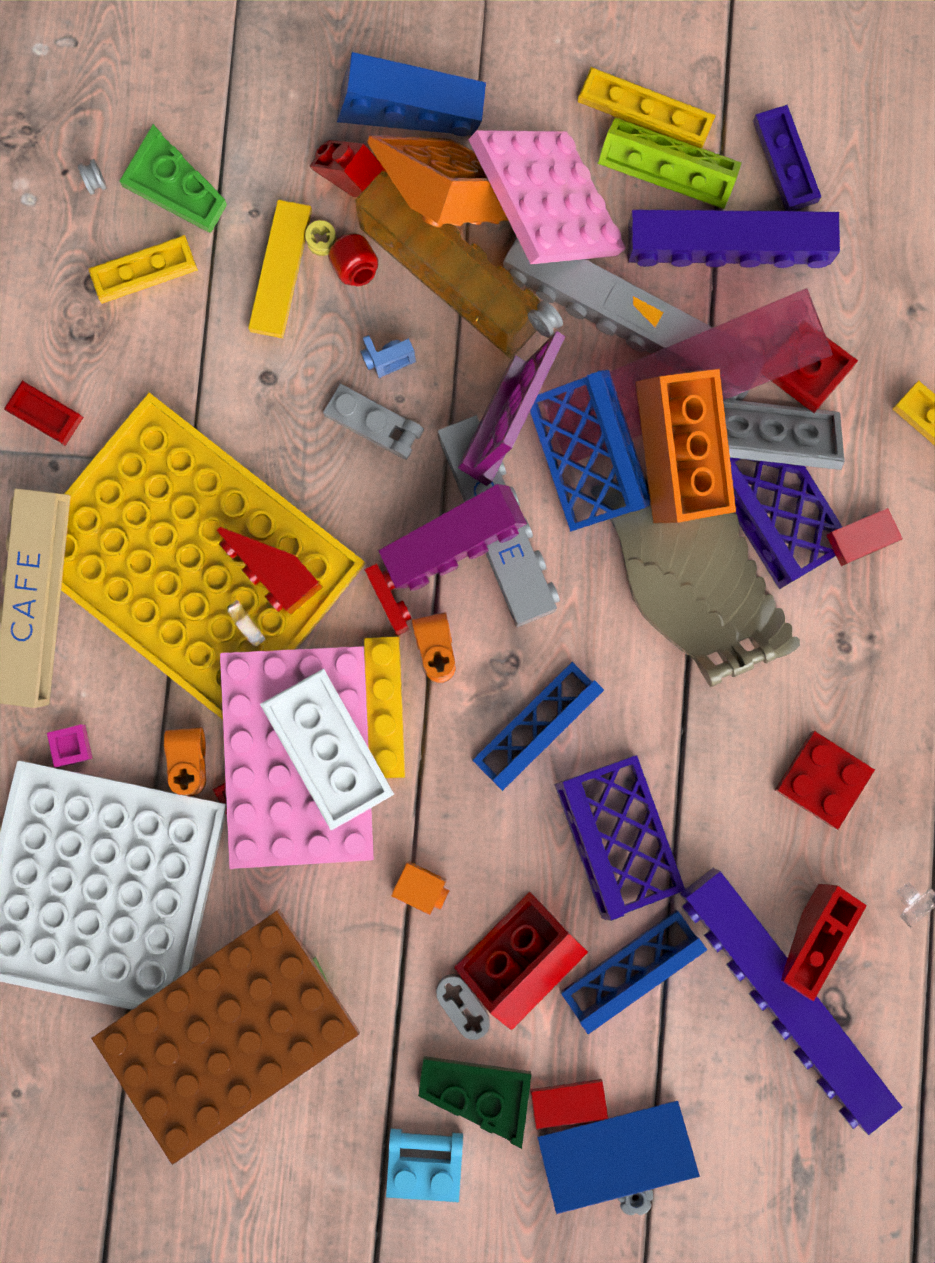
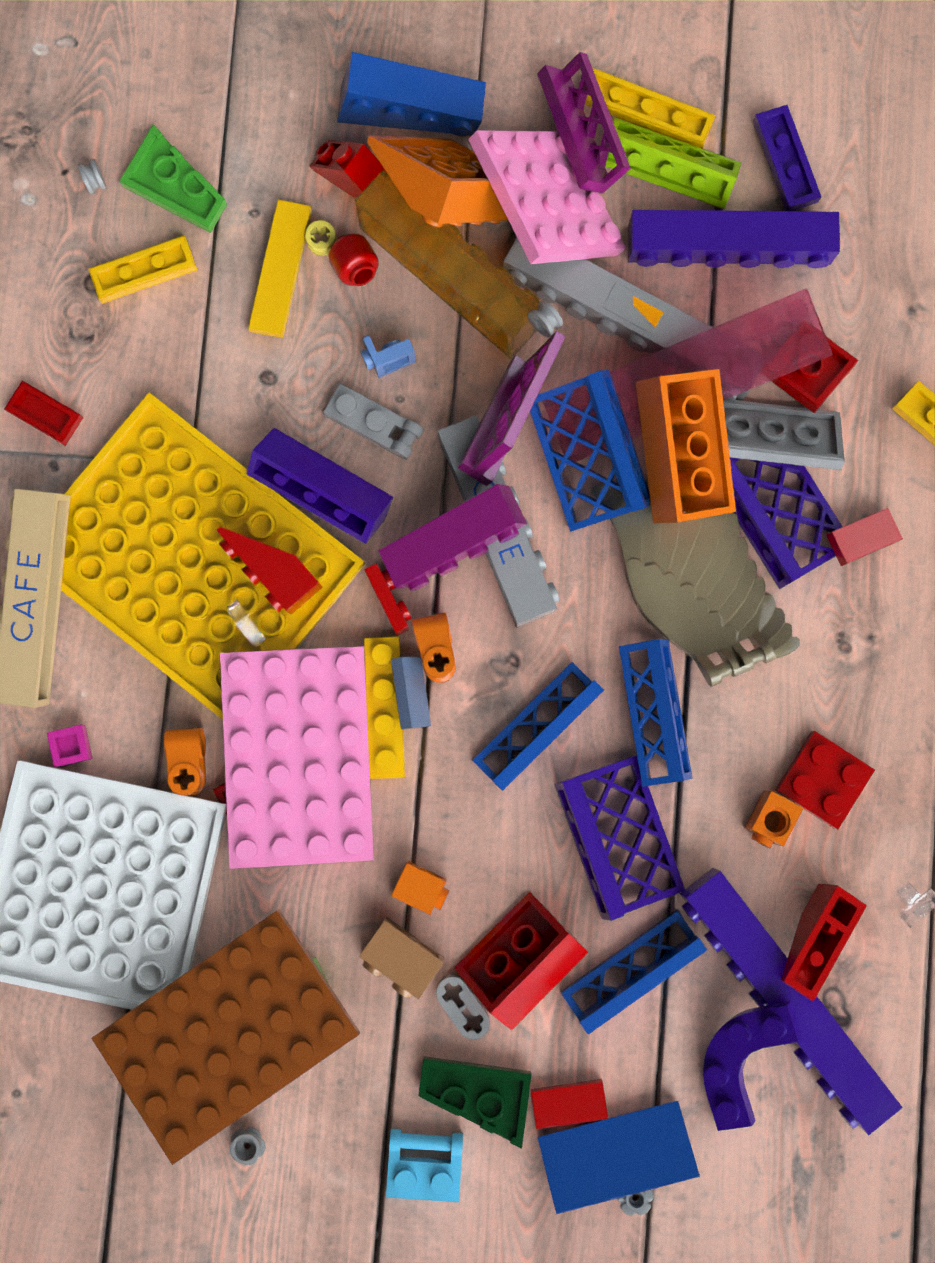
white tile [260,669,394,830] -> none
none -> light grey plate [229,1127,265,1165]
none -> dark purple brick [246,428,394,544]
none -> medium nougat brick [359,917,444,1000]
none -> sand blue tile [391,657,431,730]
none -> magenta fence [537,52,631,193]
none -> blue fence [619,639,693,787]
none -> dark purple plate [703,1001,802,1131]
none -> orange brick [744,790,804,848]

